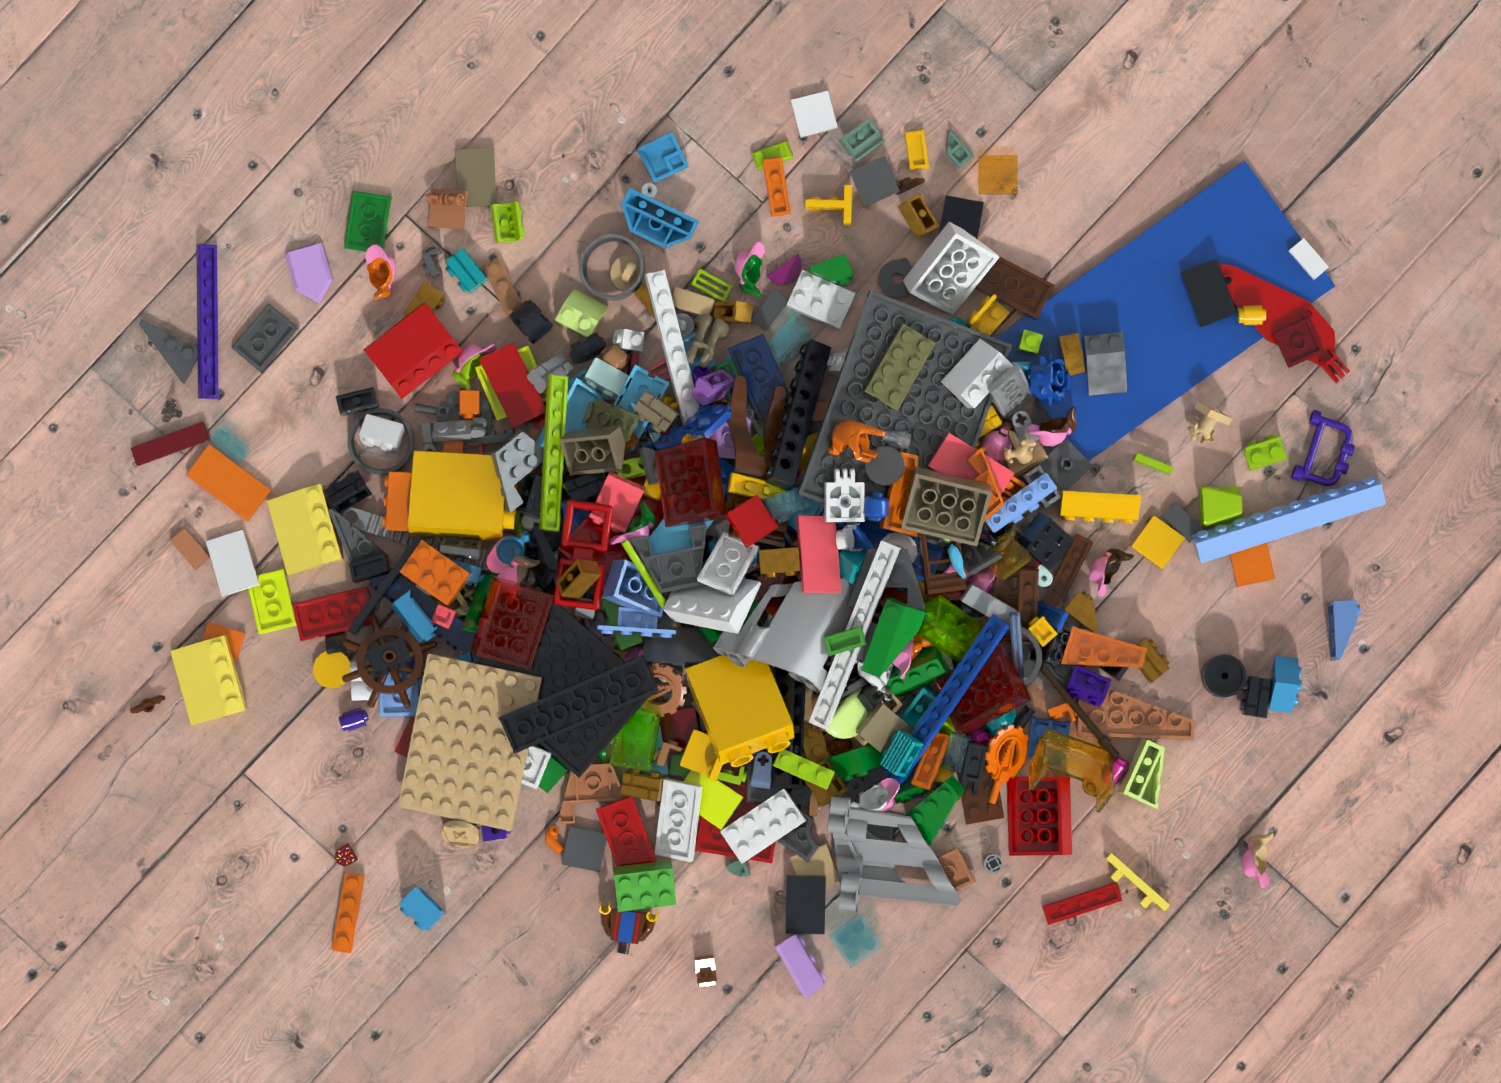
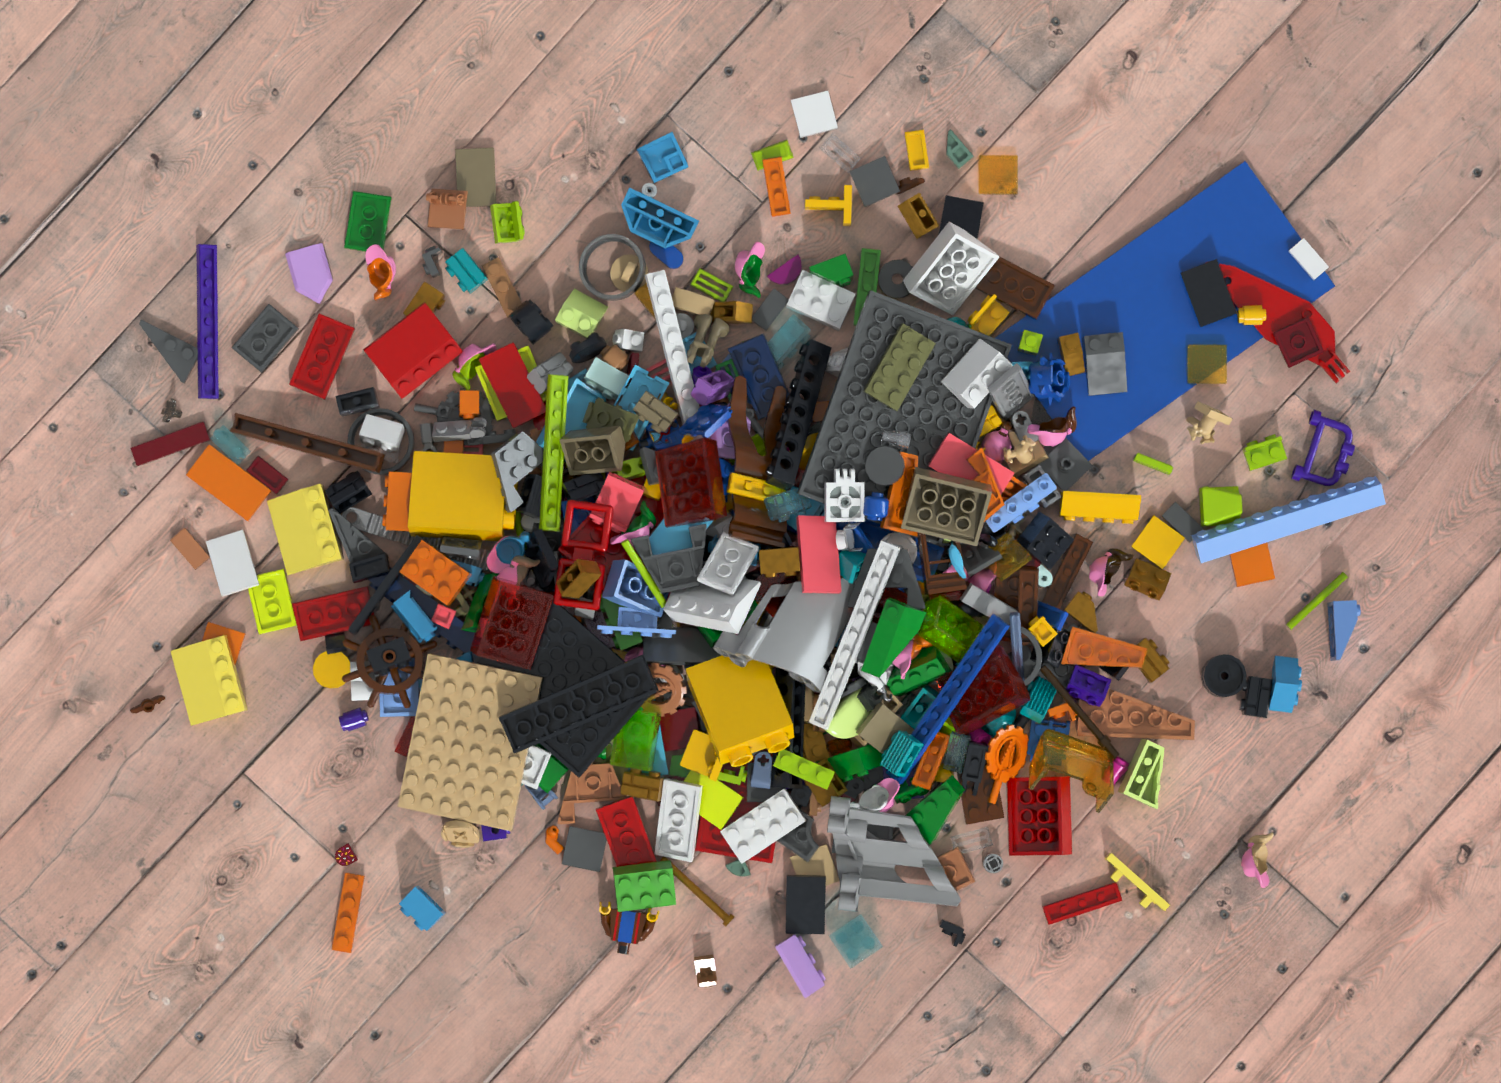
medium nougat bracket [654,740,682,767] -> none
red tile [725,495,778,548] -> none
bright green tile [823,626,866,656] -> none
orange piece [828,420,885,463] -> none
sand green plate [838,118,885,163] -> none
none -> reddish brown tile [230,413,385,473]
none -> dark red tile [246,456,289,494]
none -> red plate [289,313,355,400]
none -> sand blue piece [525,785,558,810]
none -> blue tile [649,242,683,269]
none -> pearl gold bar [660,857,735,927]
none -> bright green plate [853,248,881,326]
none -> black bracket [939,919,966,947]
none -> teal brick [1019,676,1057,724]
none -> pearl gold bracket [1124,558,1172,600]
none -> clear yellow tile [1187,345,1227,384]
none -> lime bar [1286,572,1348,630]

